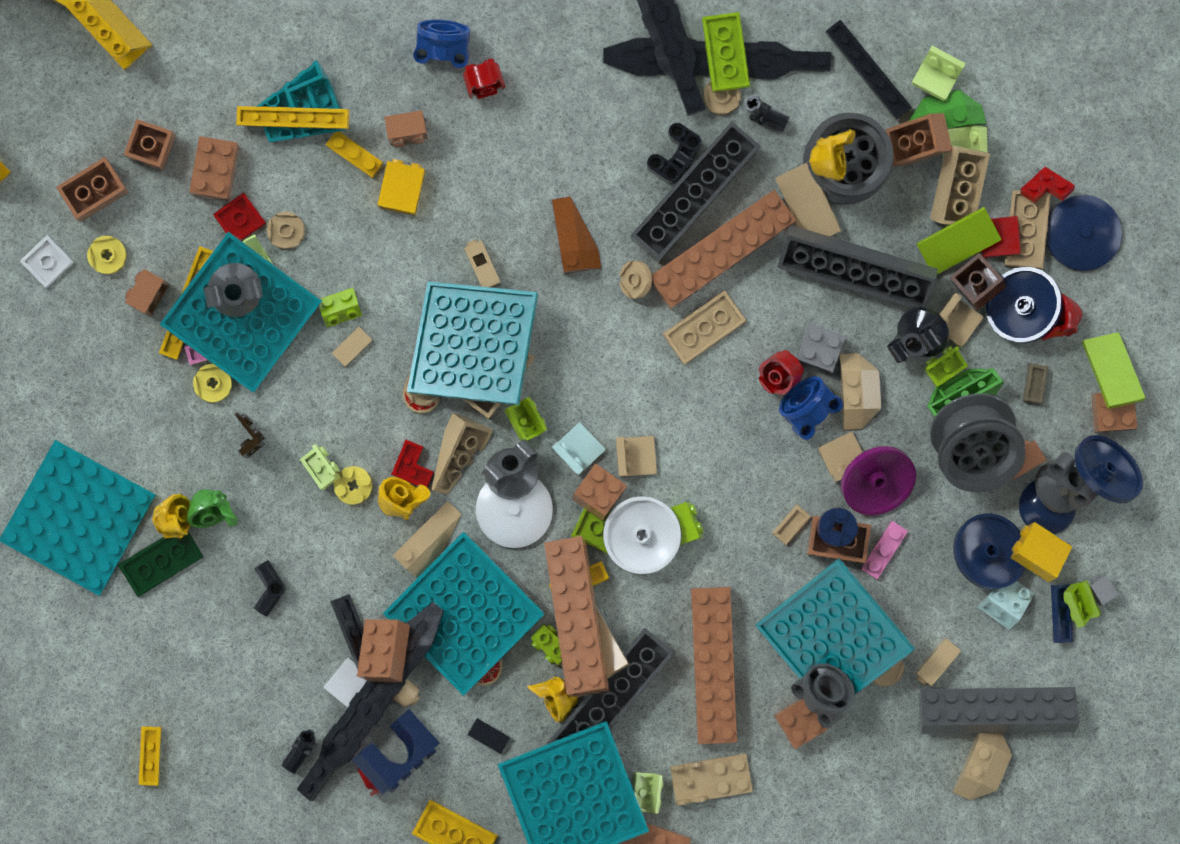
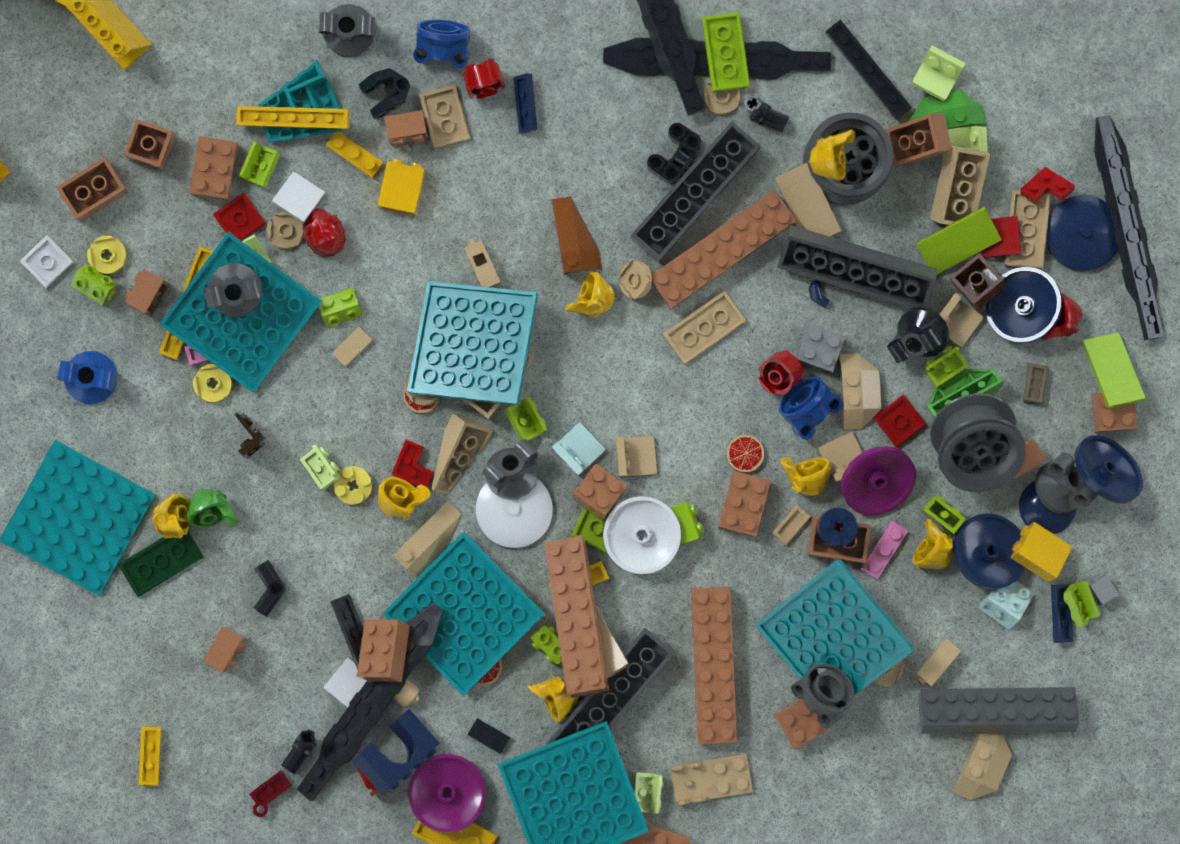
none -> blue piece [57,351,118,404]
none -> lime brick [70,264,118,306]
none -> nougat brick [203,627,247,673]
none -> lime bracket [239,142,281,188]
none -> dark red hinge [249,770,292,817]
none -> white tile [272,171,325,224]
none -> red head [303,208,347,258]
none -> dark grey piece [318,4,375,57]
none -> black piece [358,68,410,120]
none -> magenta dish [408,754,486,833]
none -> tan tile [419,84,470,149]
none -> dark blue plate [513,73,538,134]
none -> yellow head [565,271,615,317]
none -> nougat brick [718,471,771,537]
none -> tile [726,434,764,472]
none -> yellow head [780,457,831,496]
none -> dark blue arm [808,281,830,308]
none -> red tile [873,395,927,448]
none -> yellow head [912,518,954,570]
none -> lime brick [921,495,966,534]
none -> black plate [1094,115,1164,341]

